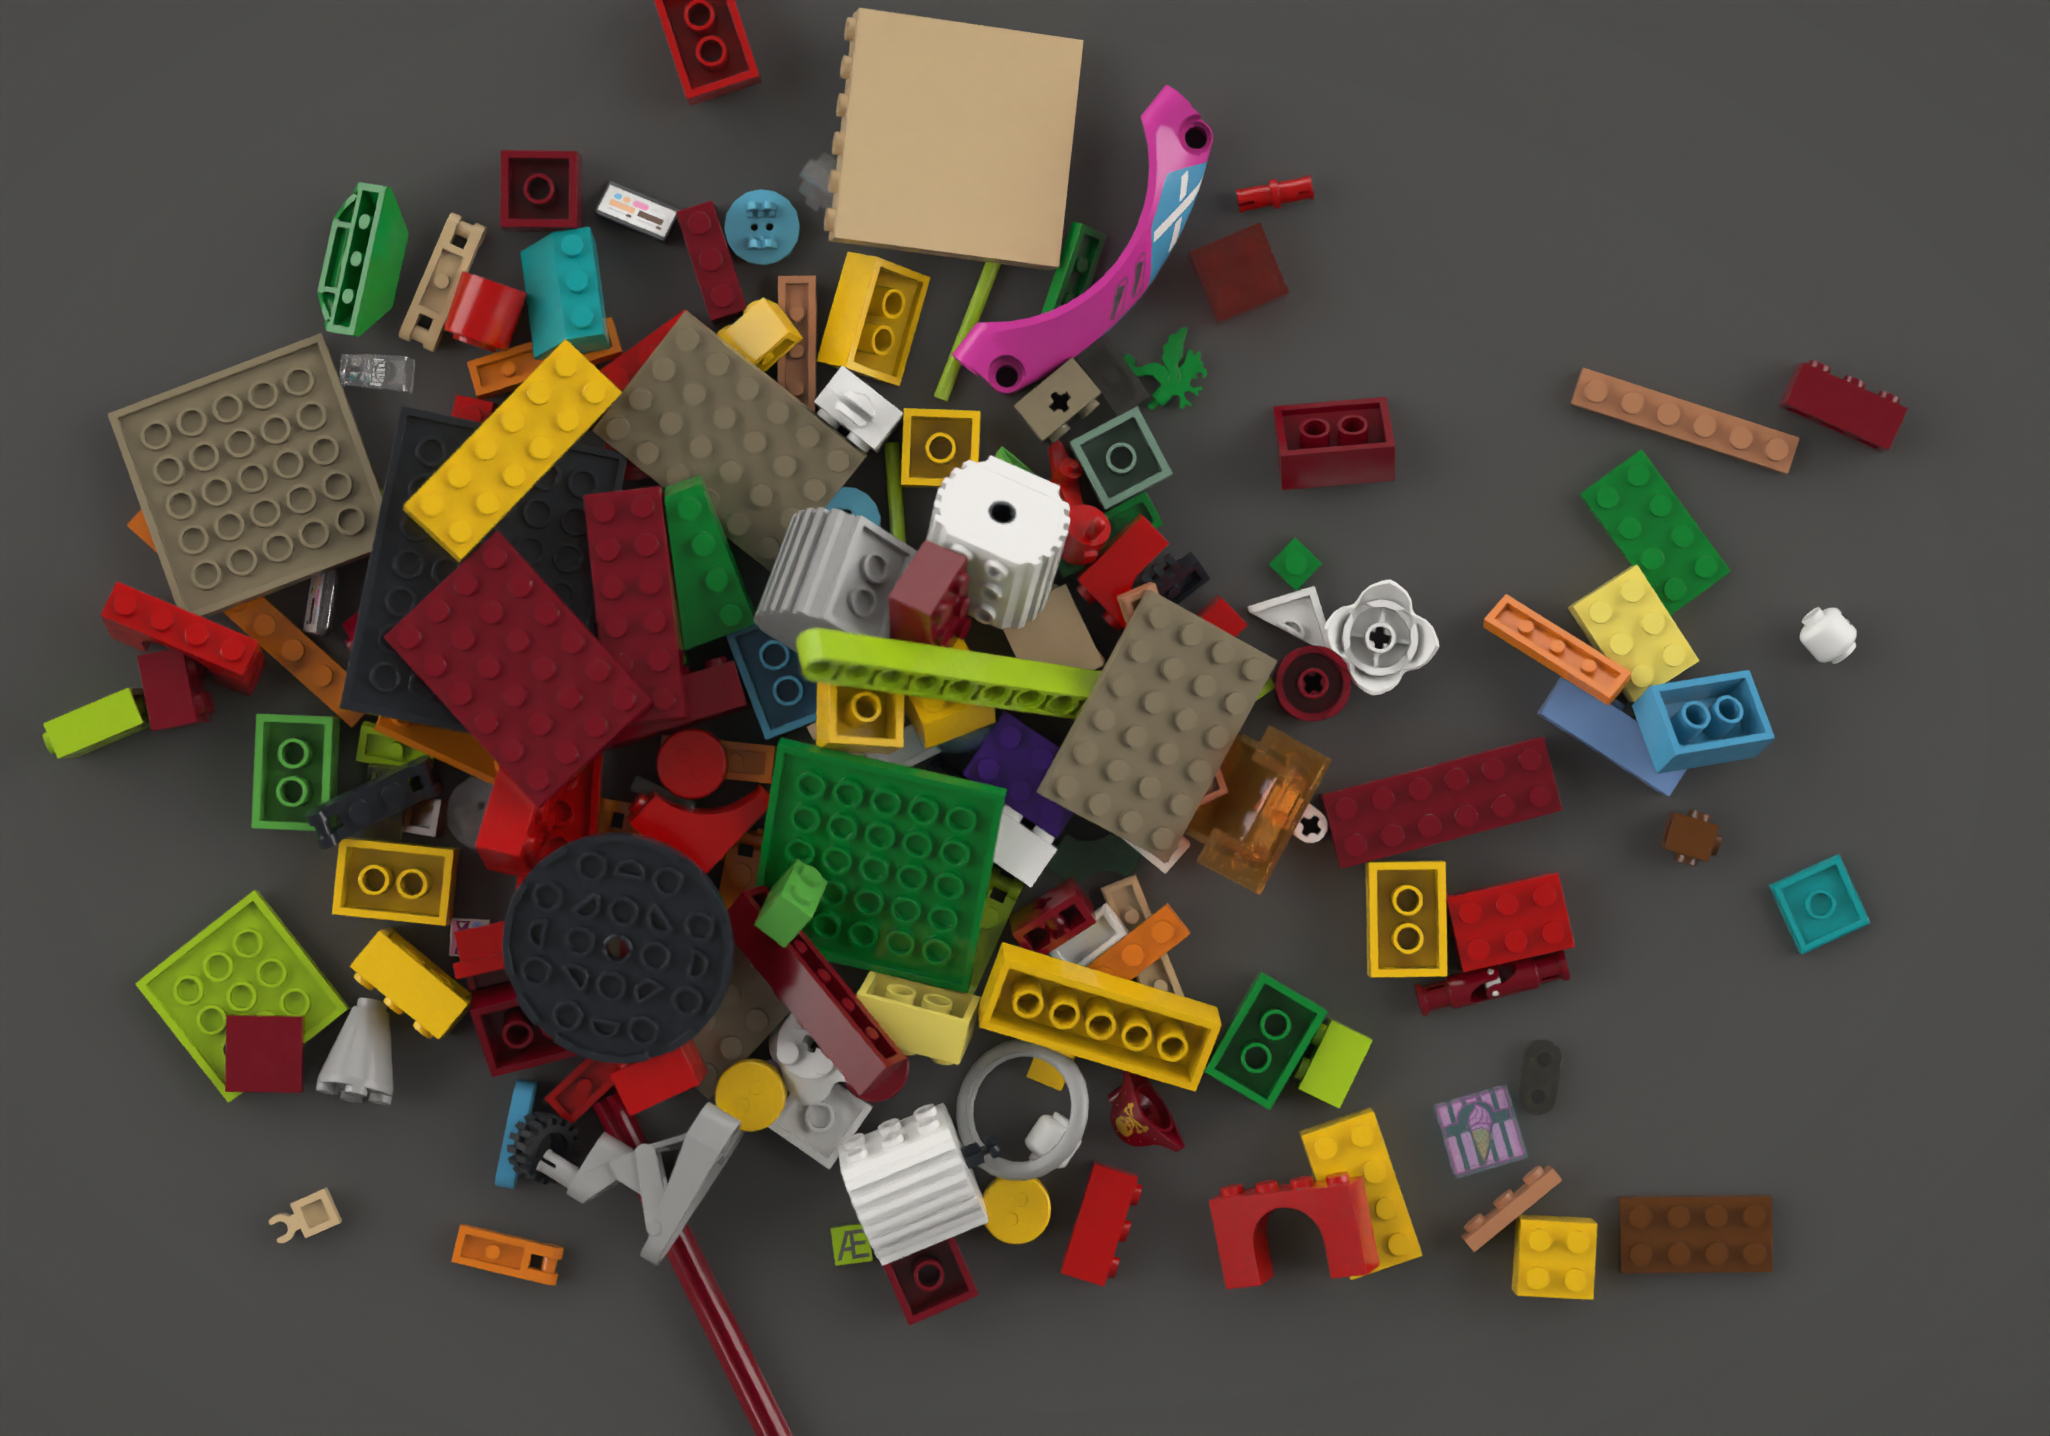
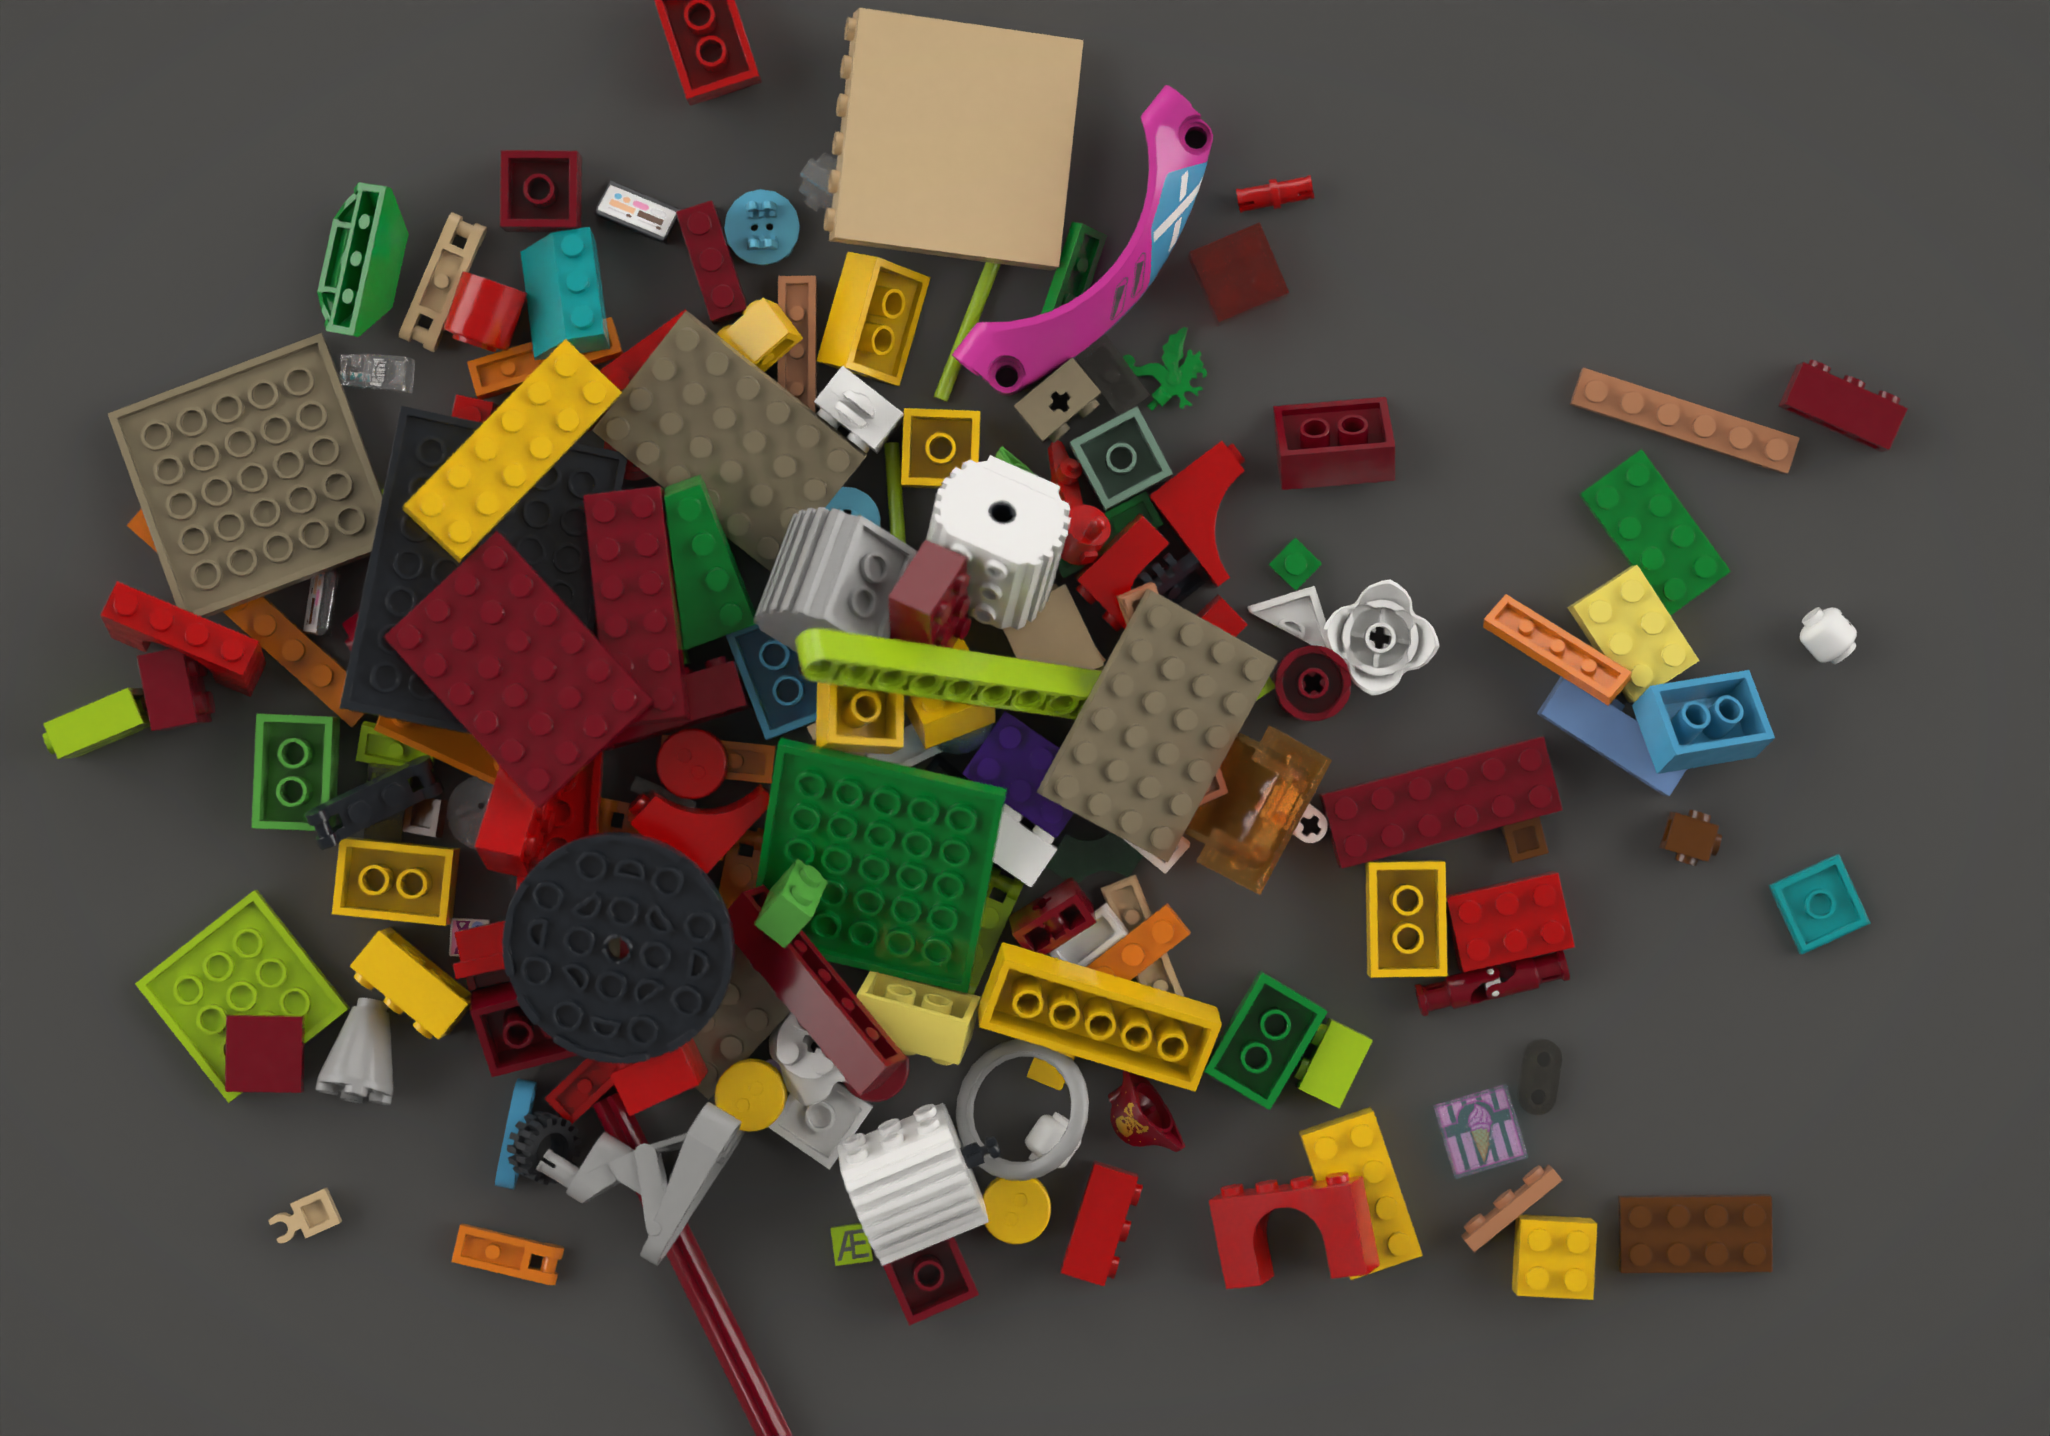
none -> red arch [1149,441,1245,588]
none -> reddish brown plate [1501,817,1549,863]

